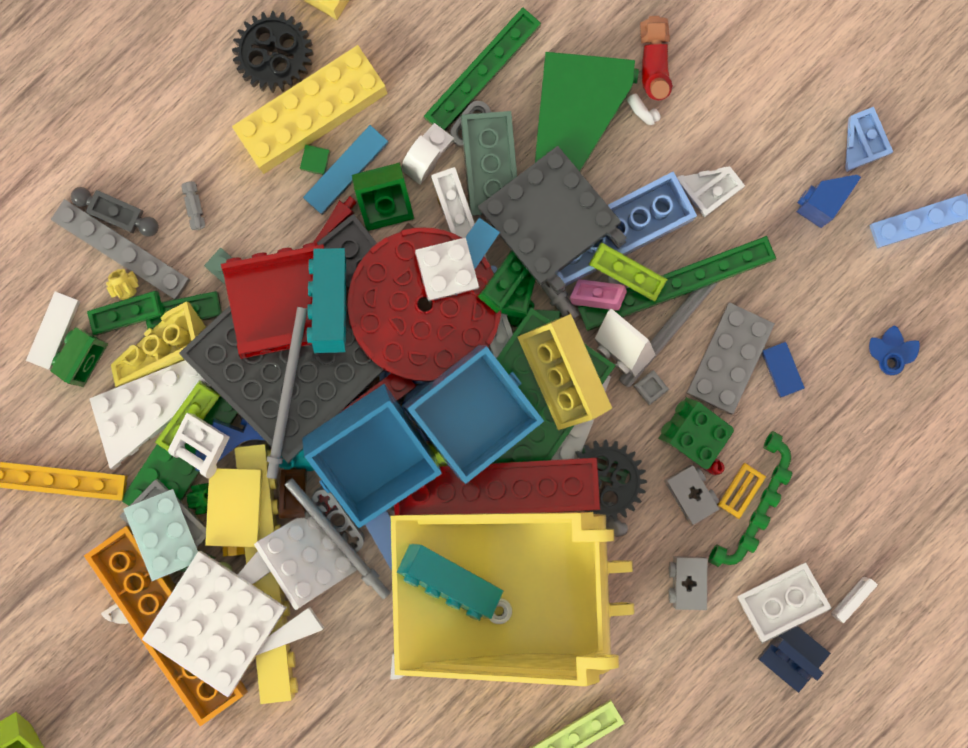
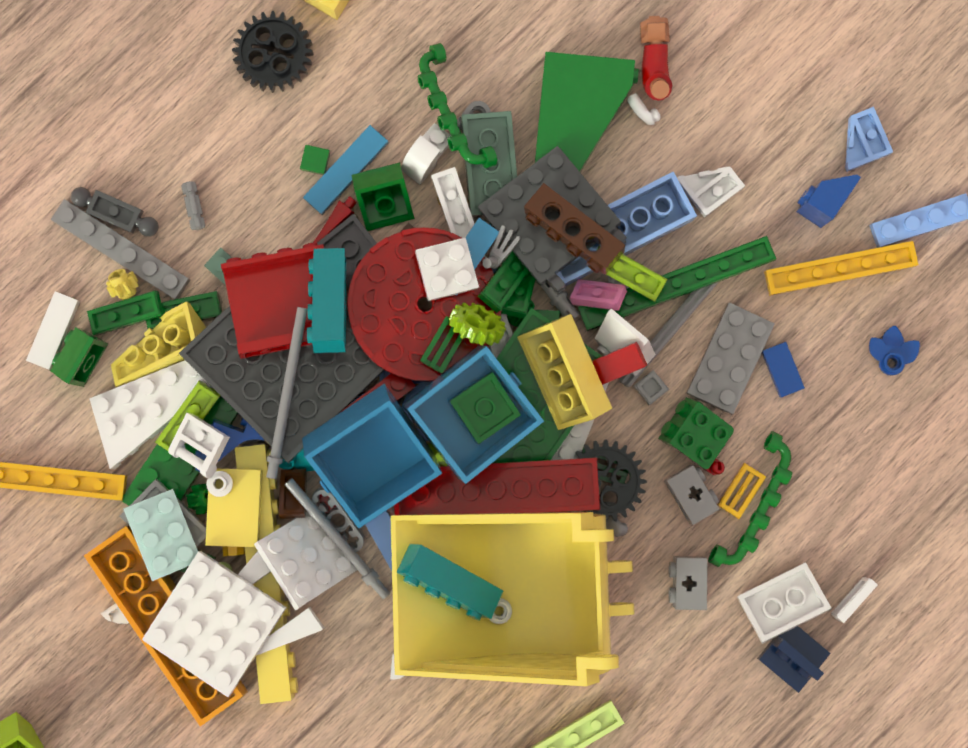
light yellow brick [232,45,387,174] -> none
green plate [424,7,541,131] -> none
none -> white plate [206,471,233,497]
none -> green bar [418,43,497,168]
none -> green tile [420,316,463,374]
none -> lime gear [449,303,506,346]
none -> green plate [449,372,521,444]
none -> light grey piece [483,225,521,269]
none -> reddish brown brick [524,183,625,275]
none -> red tile [592,342,648,385]
none -> yellow plate [764,241,919,296]

